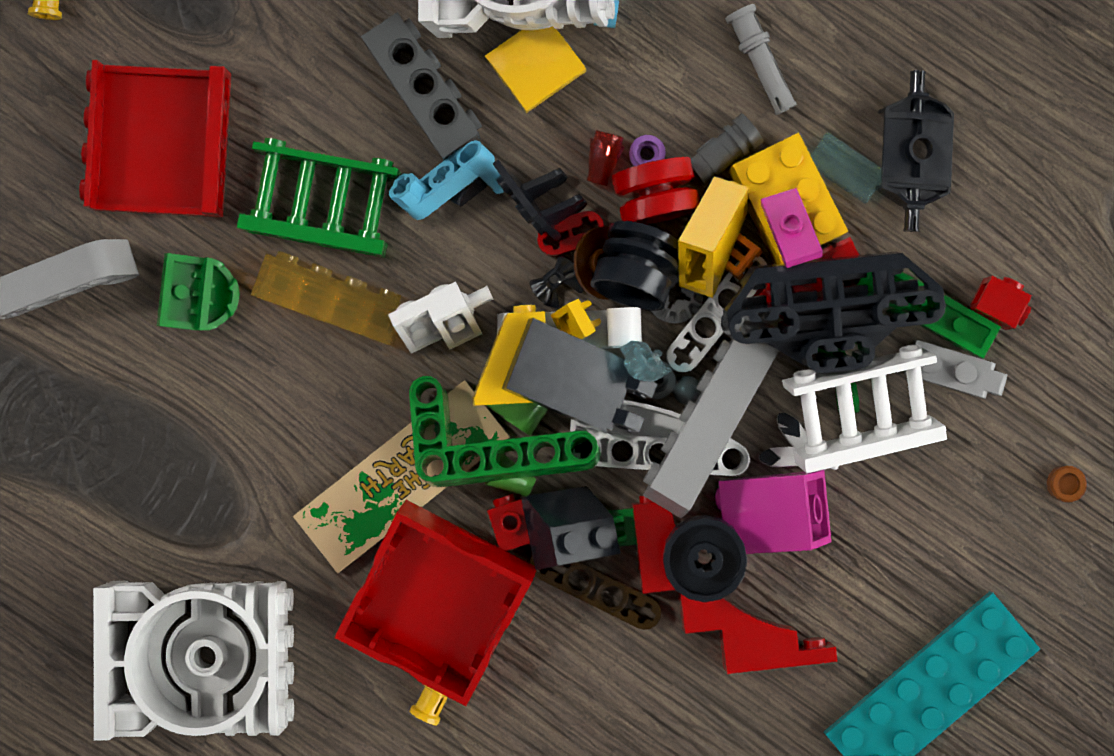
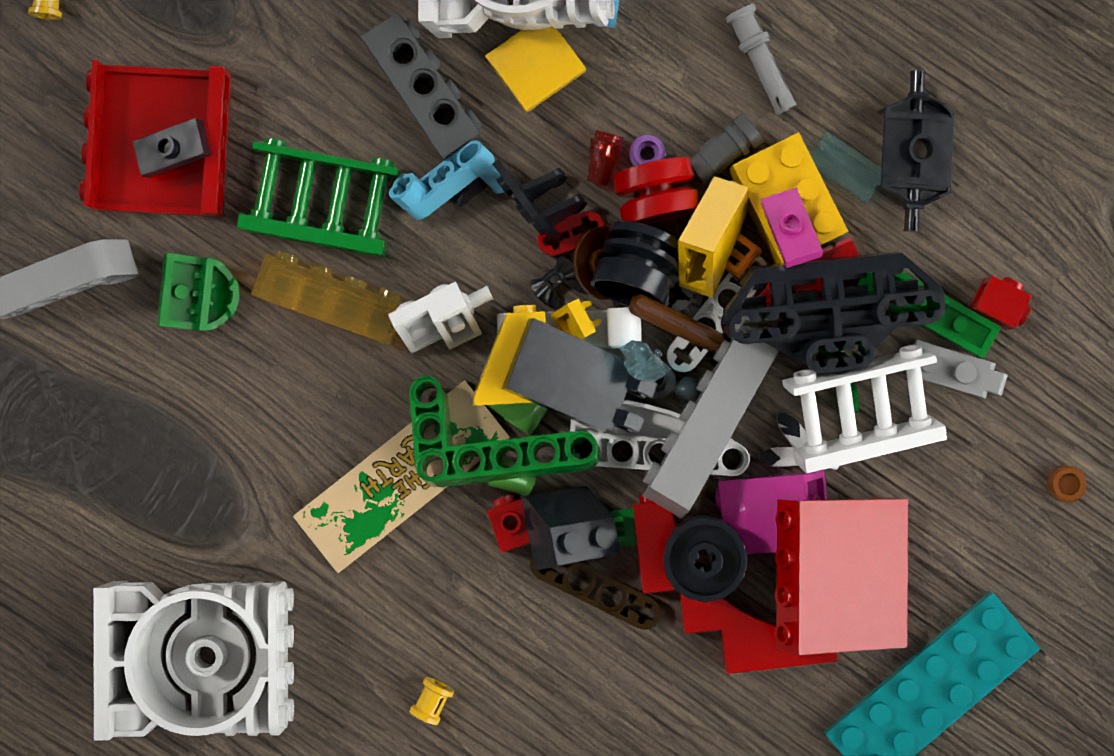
red tile [334,499,537,706] -> none
none -> black plate [133,118,211,178]
none -> reddish brown axle [628,294,724,352]
none -> panel [775,497,908,655]

